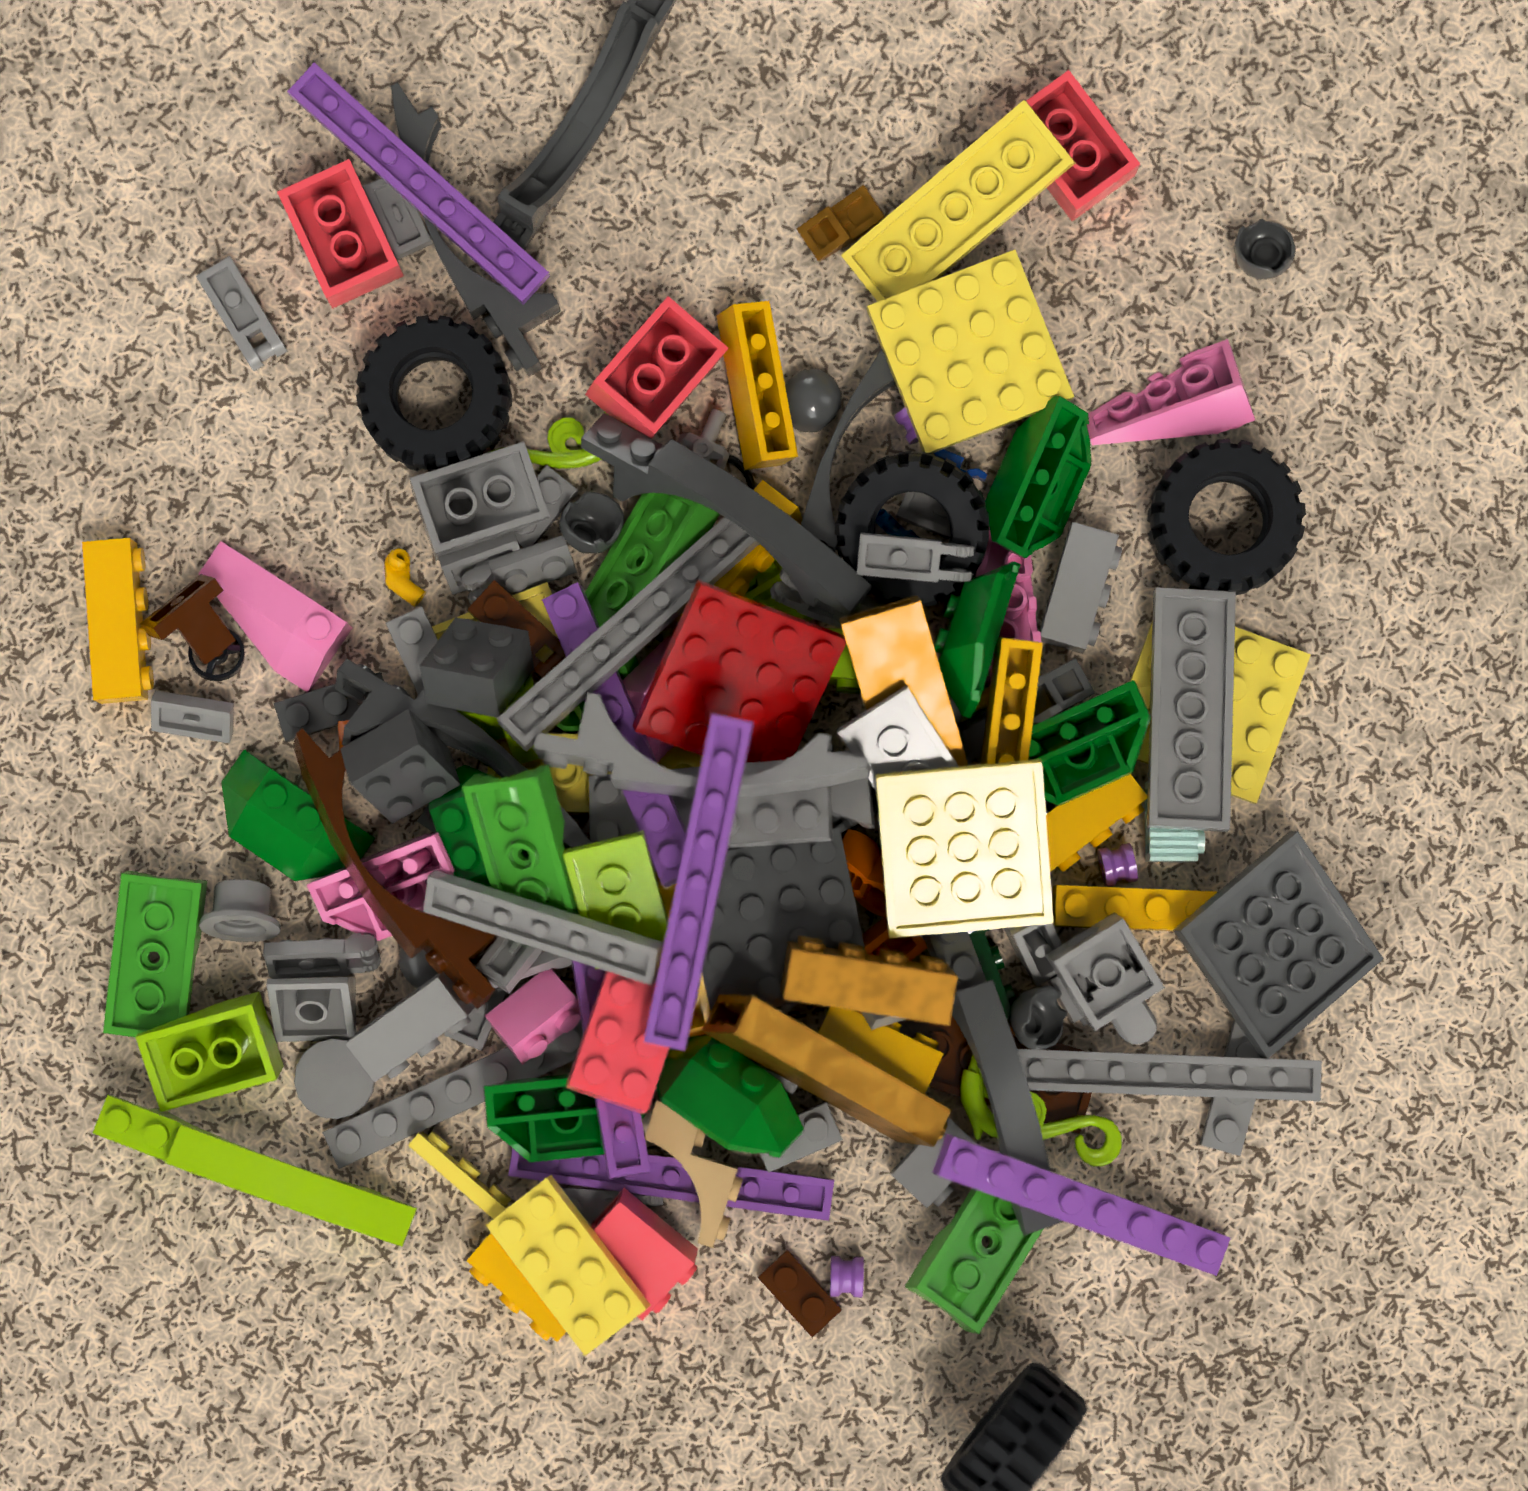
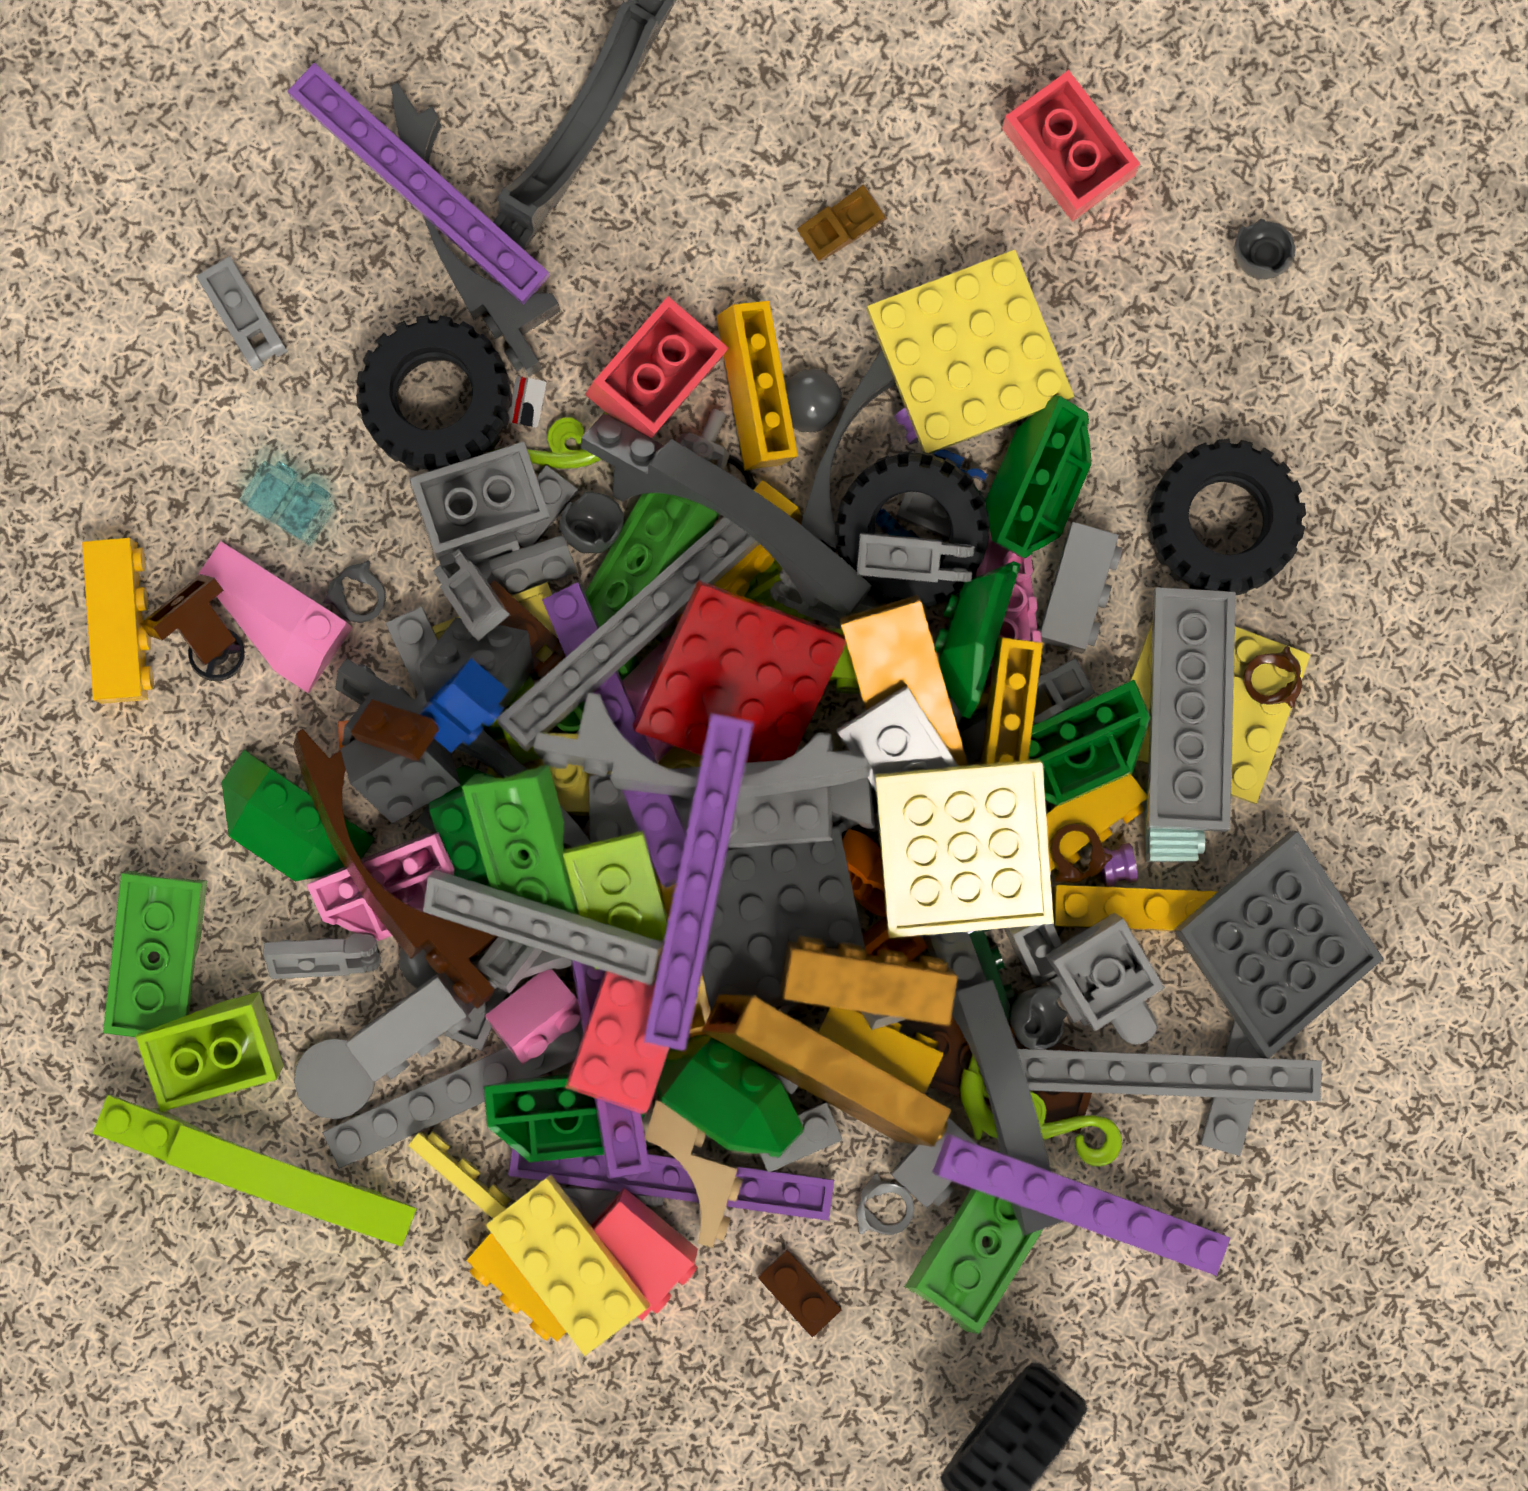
light grey plate [151,690,234,744] -> none
light grey piece [199,879,281,942] -> none
light grey slope [266,977,356,1042] -> none
dark grey hinge [273,672,384,742] -> none
coral brick [277,159,404,309] -> none
light grey plate [363,178,433,260] -> none
yellow arm [384,548,426,607] -> none
medium lavender wheel [830,1256,864,1298] -> none
light yellow plate [841,100,1076,302] -> none
bright pink wedge [1087,339,1255,445] -> none
none -> clear light blue piece [238,460,336,548]
none -> dark grey piece [323,560,386,623]
none -> reddish brown plate [350,699,440,762]
none -> blue piece [419,658,508,752]
none -> light grey hinge [433,549,509,641]
none -> sticker [508,376,546,427]
none -> light grey piece [856,1173,914,1235]
none -> reddish brown piece [1049,823,1113,883]
none -> reddish brown piece [1243,646,1303,708]

